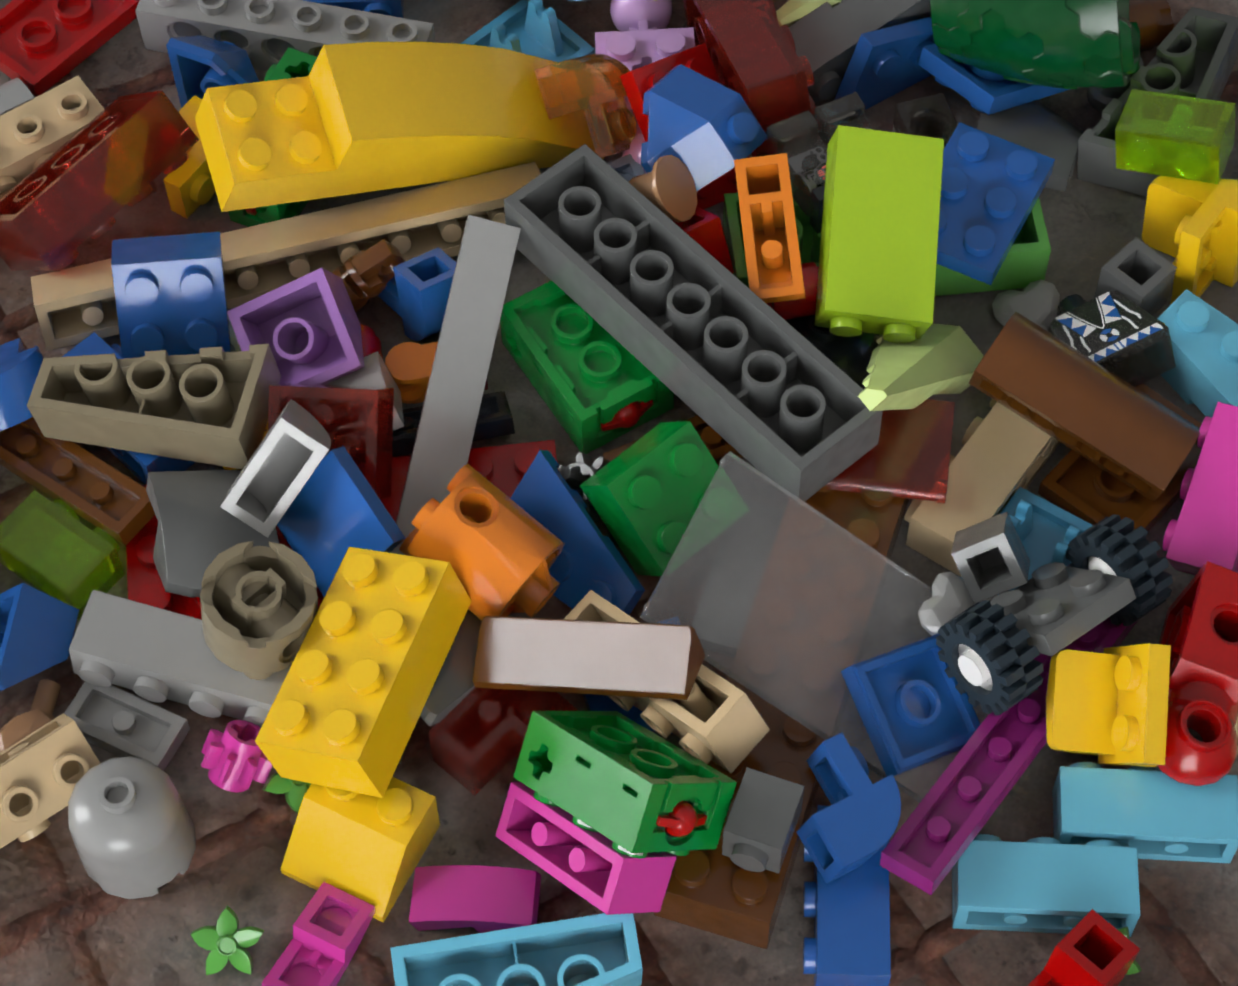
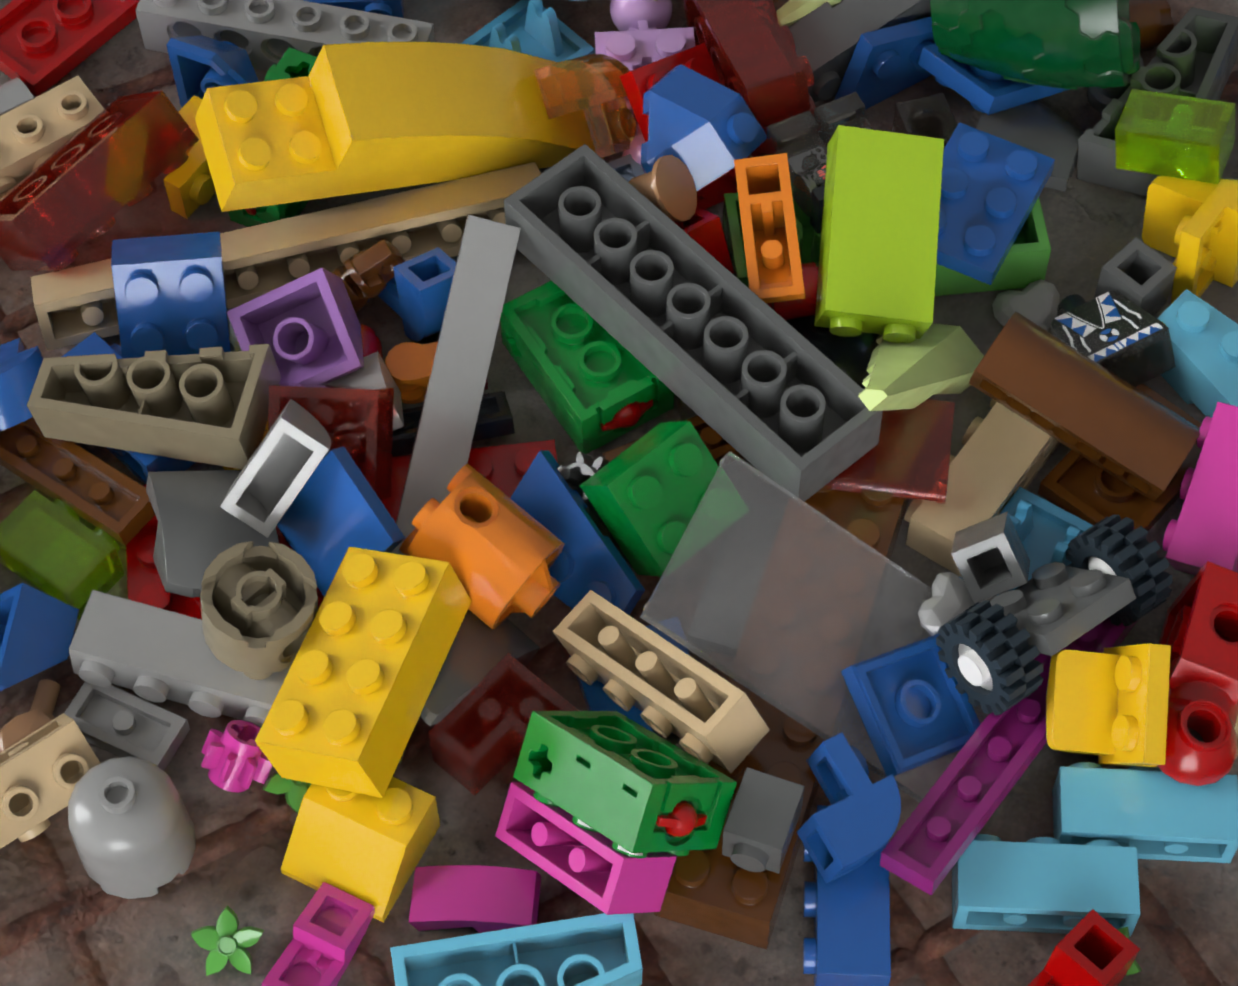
slope [472,616,706,700] -> none

